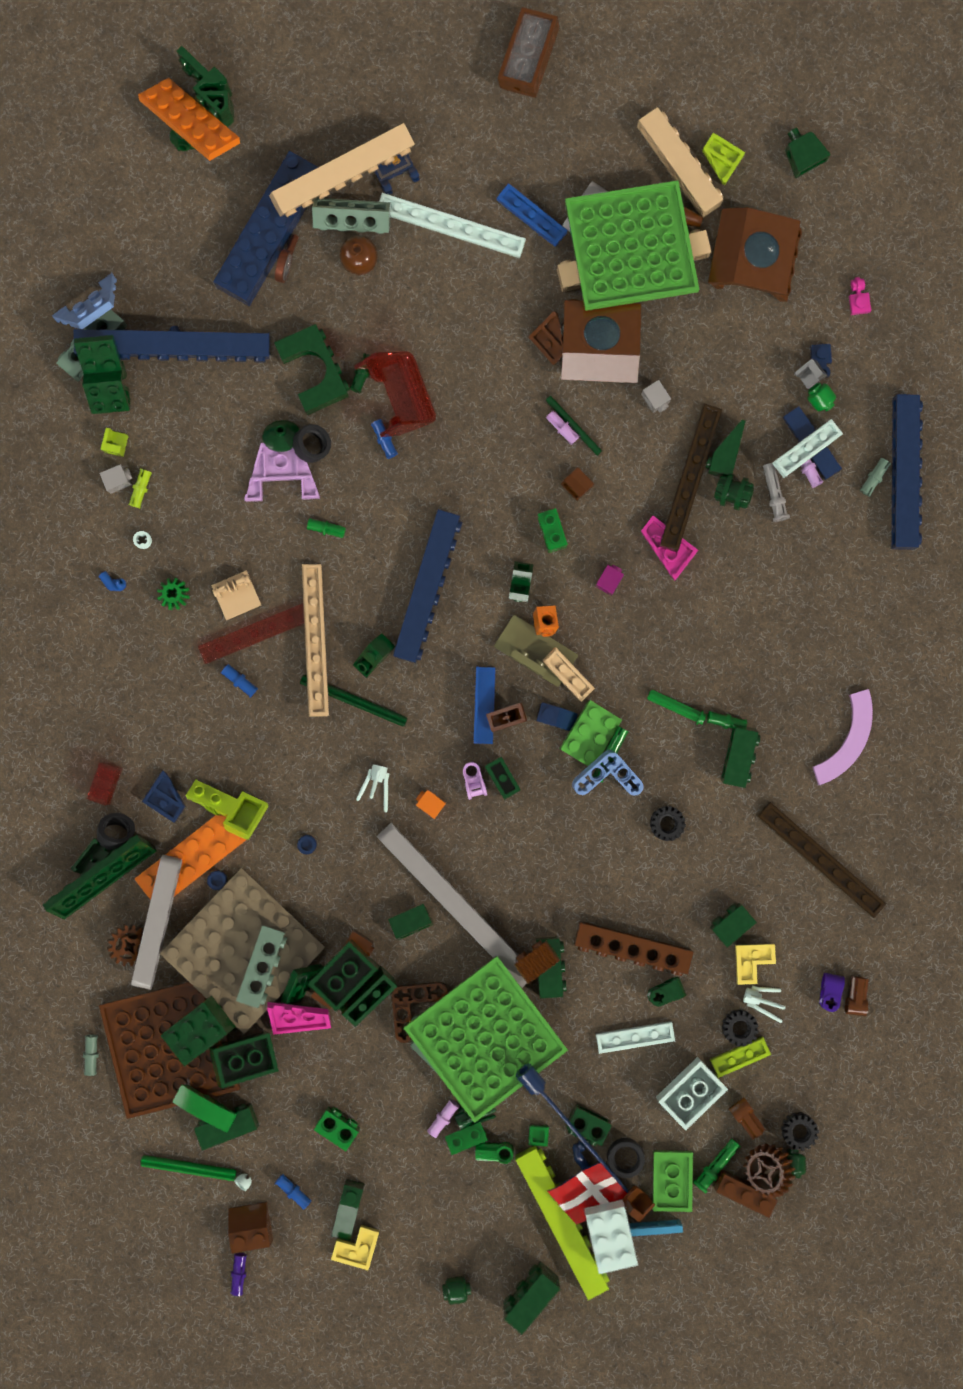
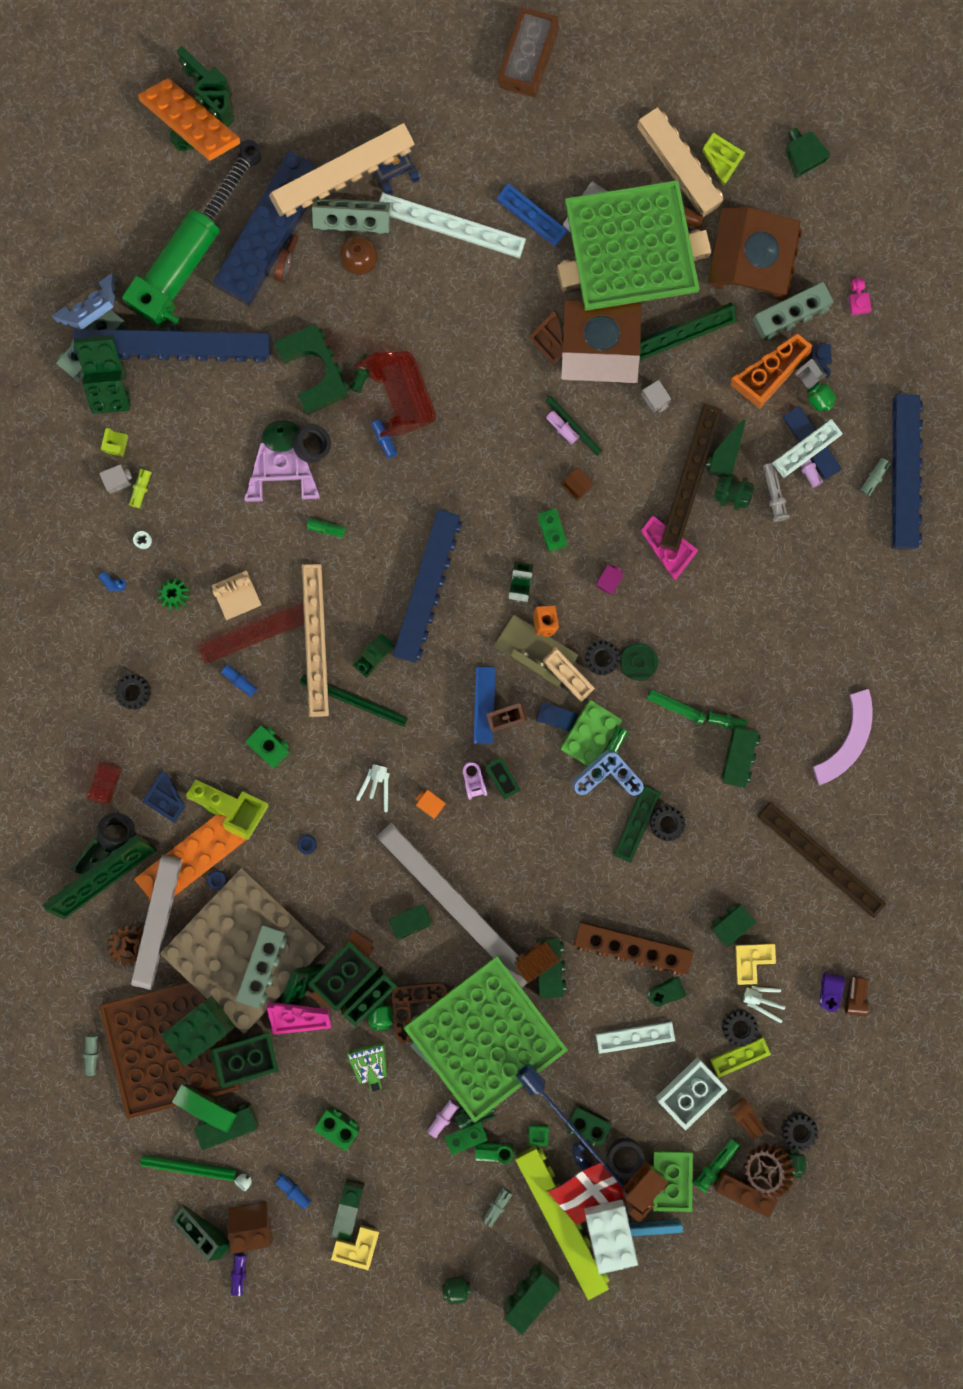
none -> black tyre [114,674,152,709]
none -> green piece [122,140,261,329]
none -> dark green slope [172,1206,230,1262]
none -> green brick [246,725,291,769]
none -> torso [347,1042,387,1092]
none -> green head [368,1002,393,1031]
none -> sand green pin [482,1187,513,1227]
none -> black tyre [585,640,620,675]
none -> dark green tile [613,785,661,863]
none -> dark green tile [620,643,658,681]
none -> reddish brown brick [621,1161,668,1212]
none -> dark green plate [639,302,737,361]
none -> orange wedge [731,334,812,409]
none -> sand green brick [752,282,834,340]

